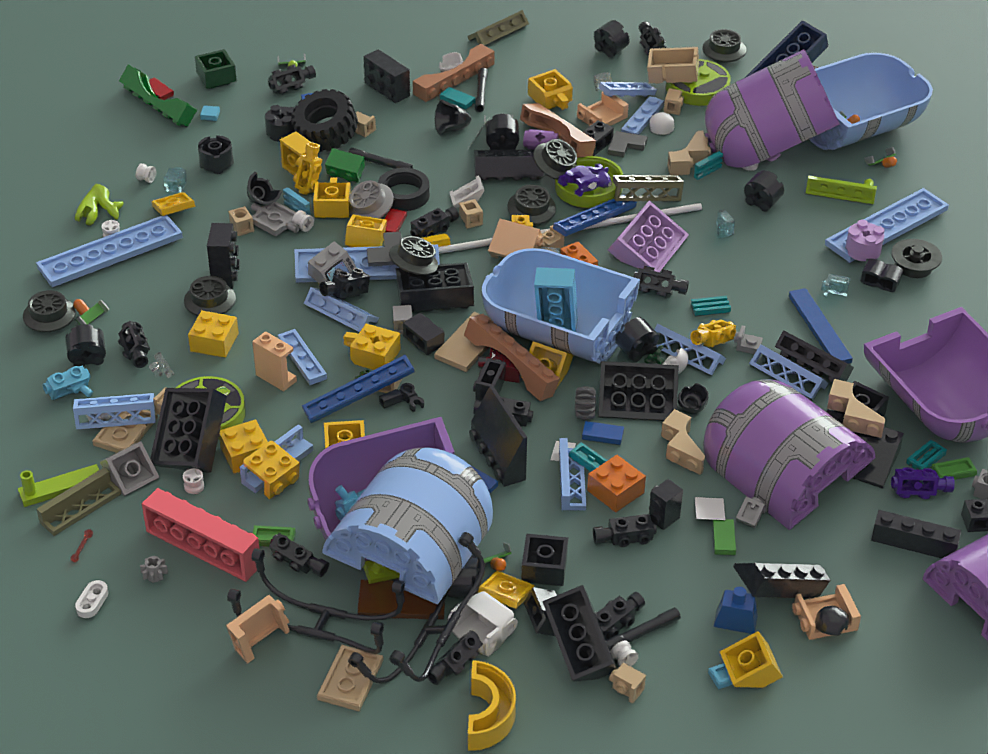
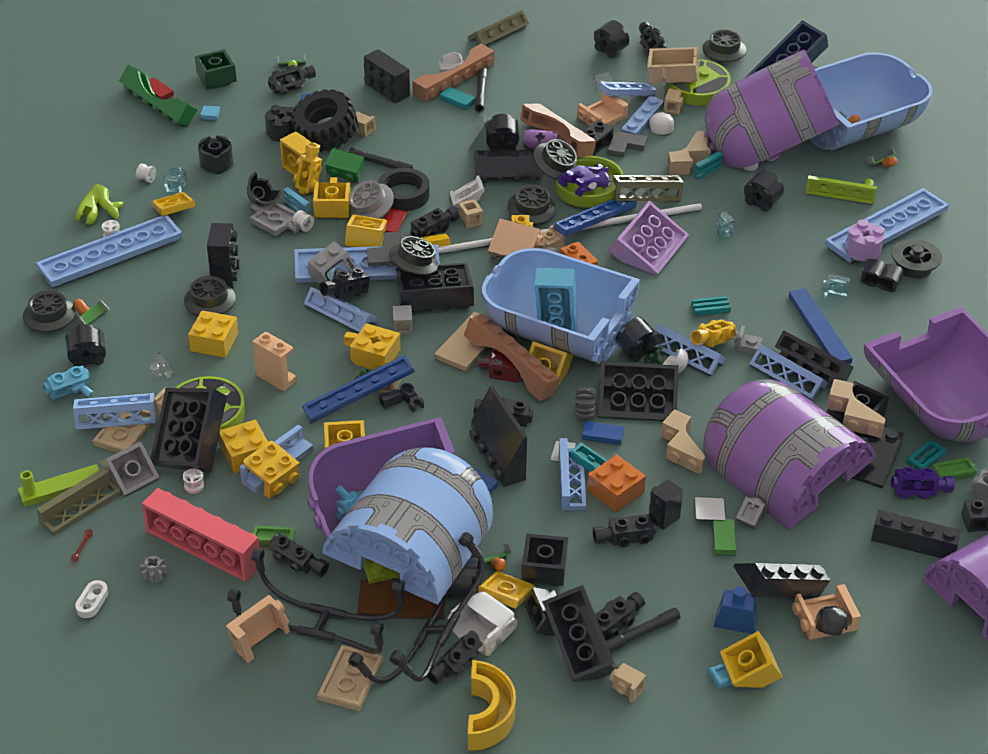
black brick [118,320,150,368] -> none
tan brick [229,206,254,236] -> none
light blue plate [278,329,327,385] -> none
black brick [403,313,445,355] -> none
black helmet [435,100,472,134] -> none
black brick [473,358,506,400] -> none
yellow hinge [528,69,573,110] -> none
white wheel [611,641,638,667] -> none
black brick [633,266,689,297] -> none
black hair [678,383,709,413] -> none

